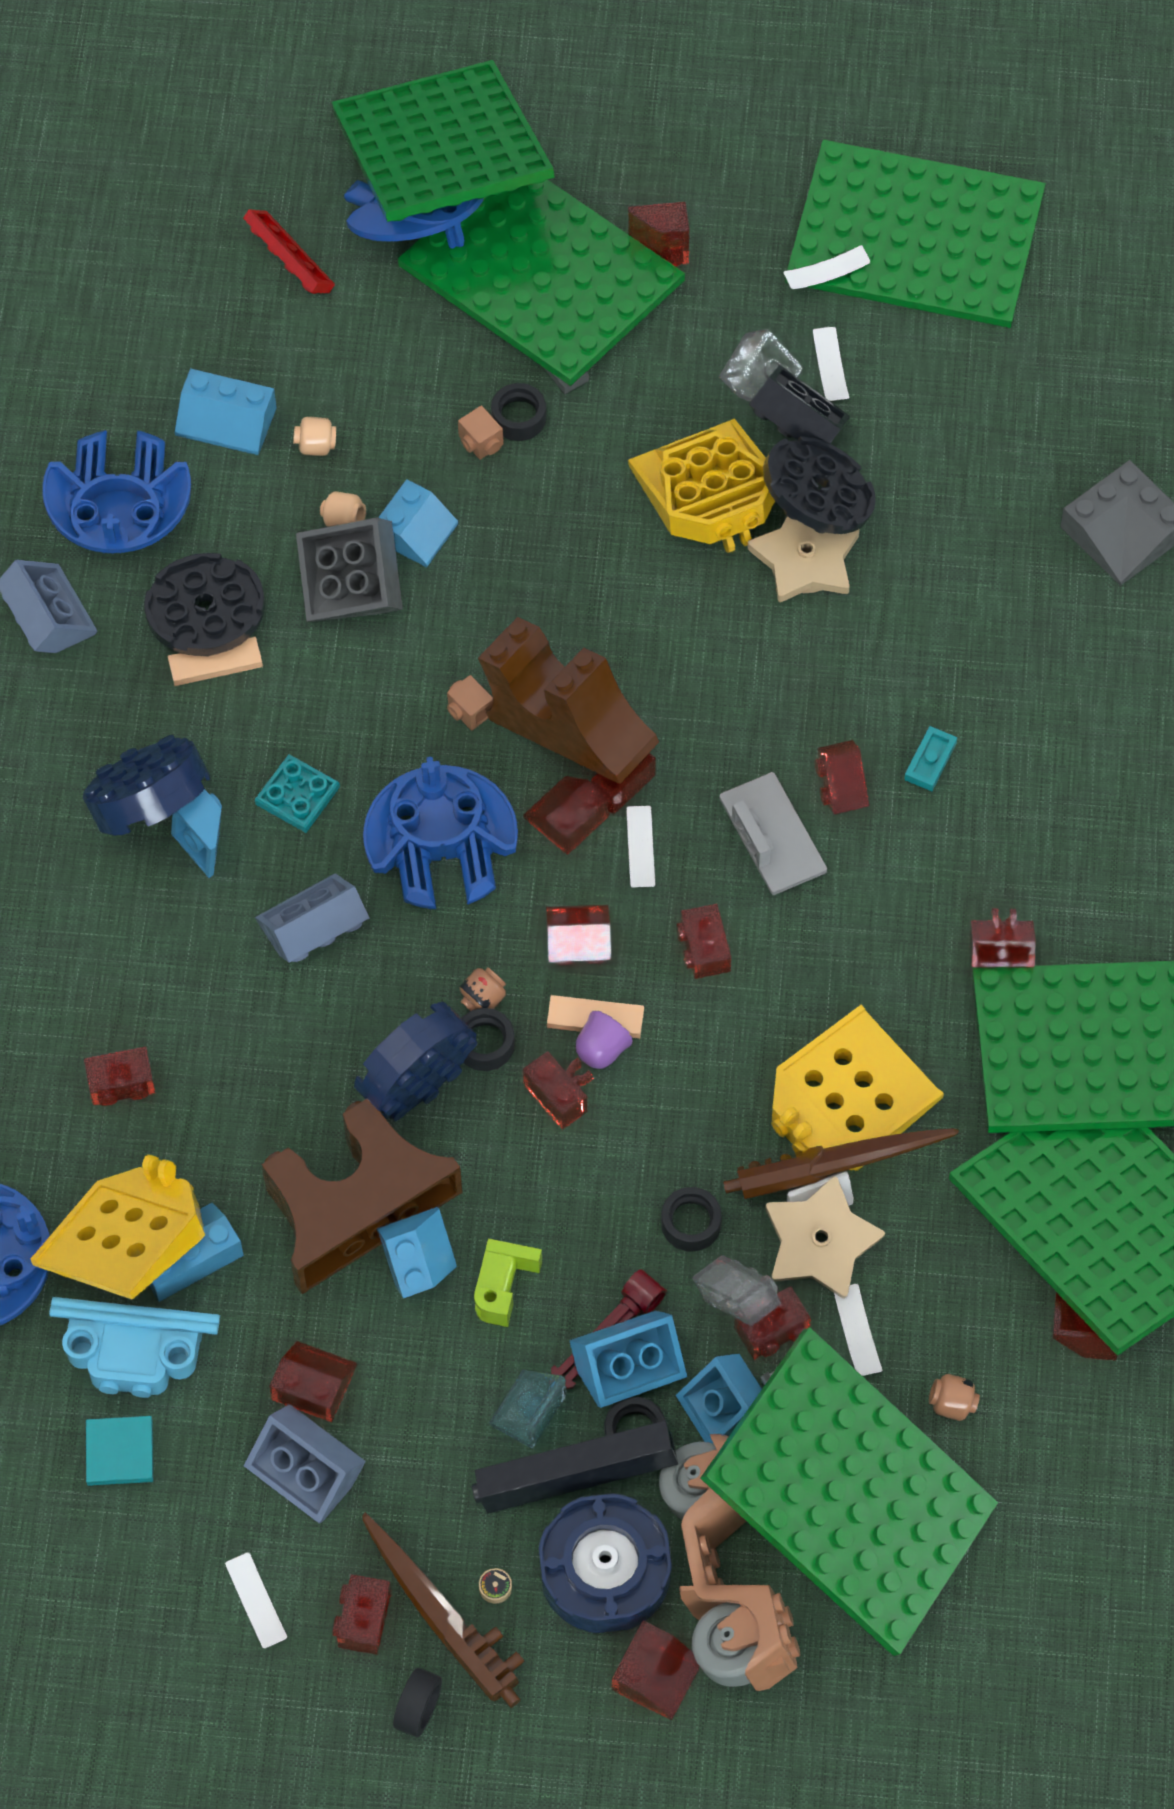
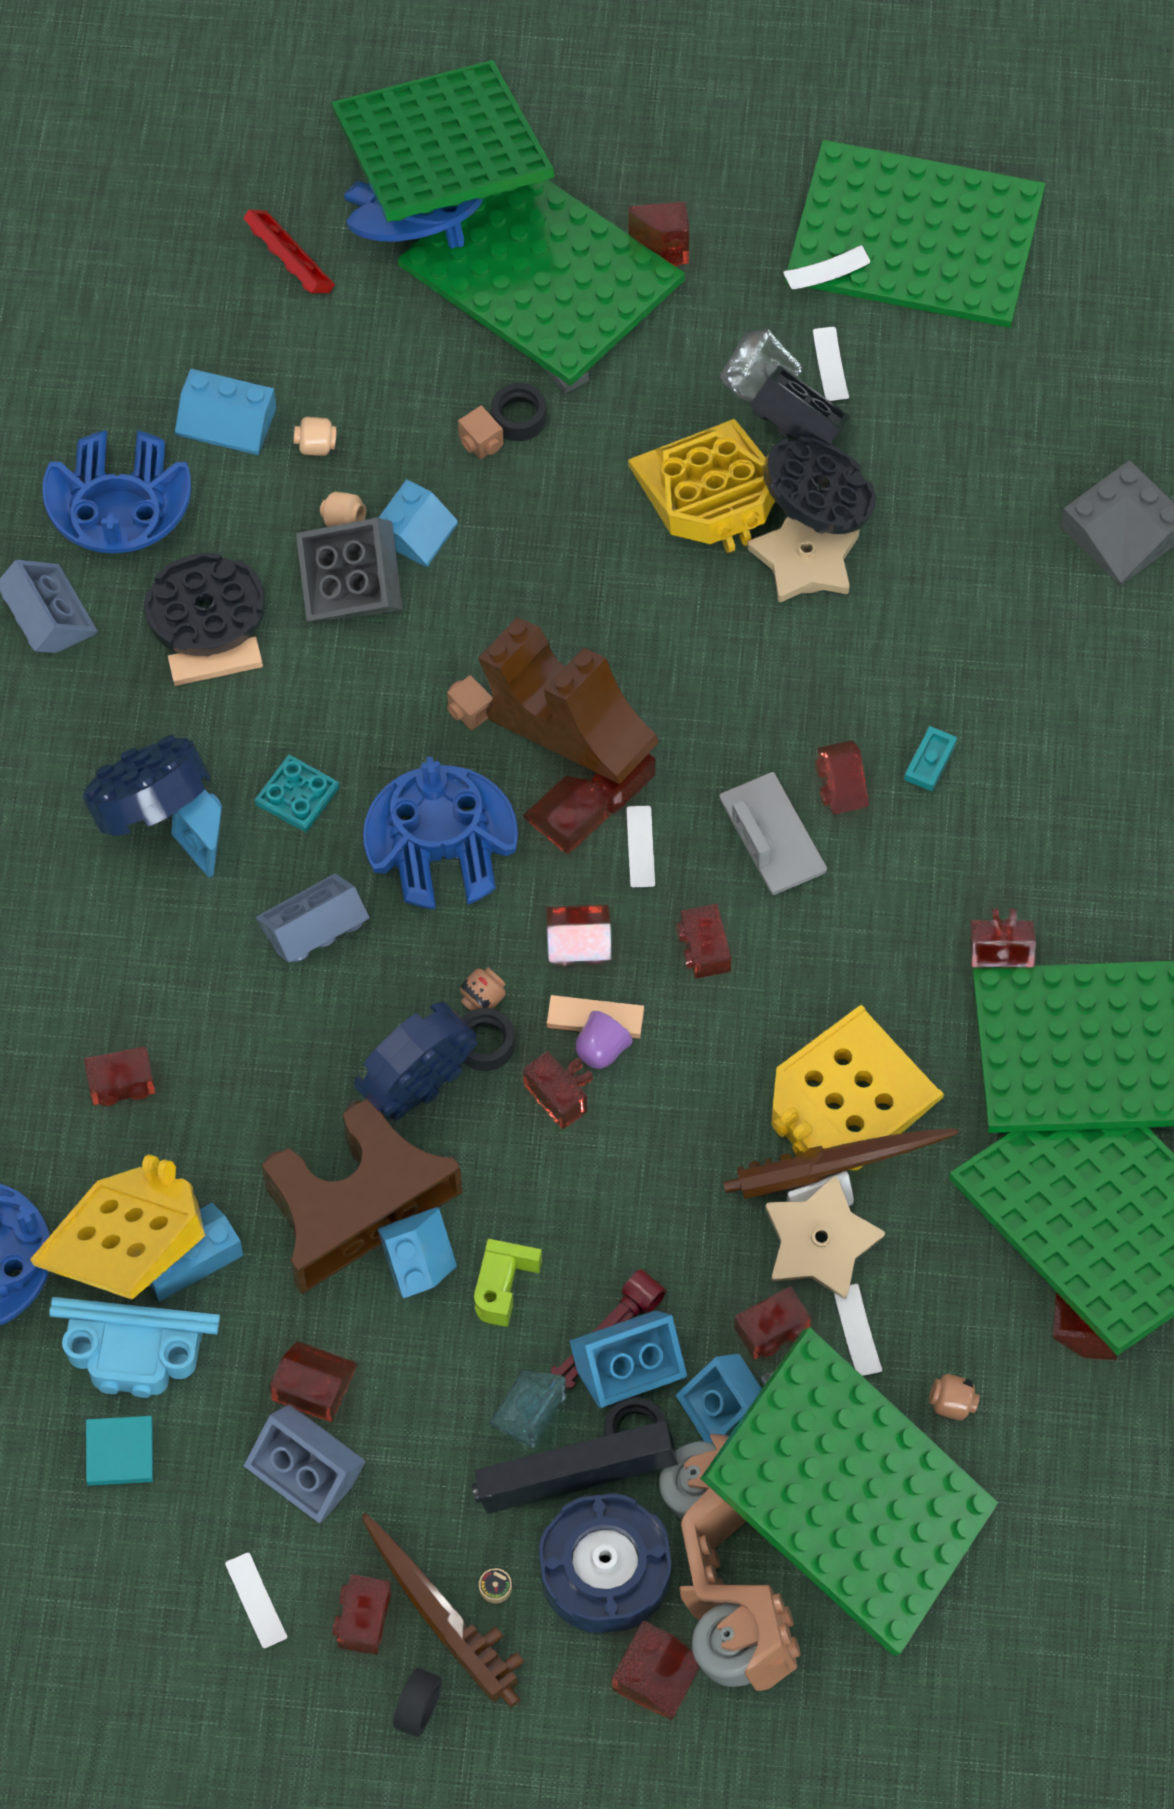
black tyre [661,1187,722,1252] -> none
clear brick [692,1255,781,1326] -> none

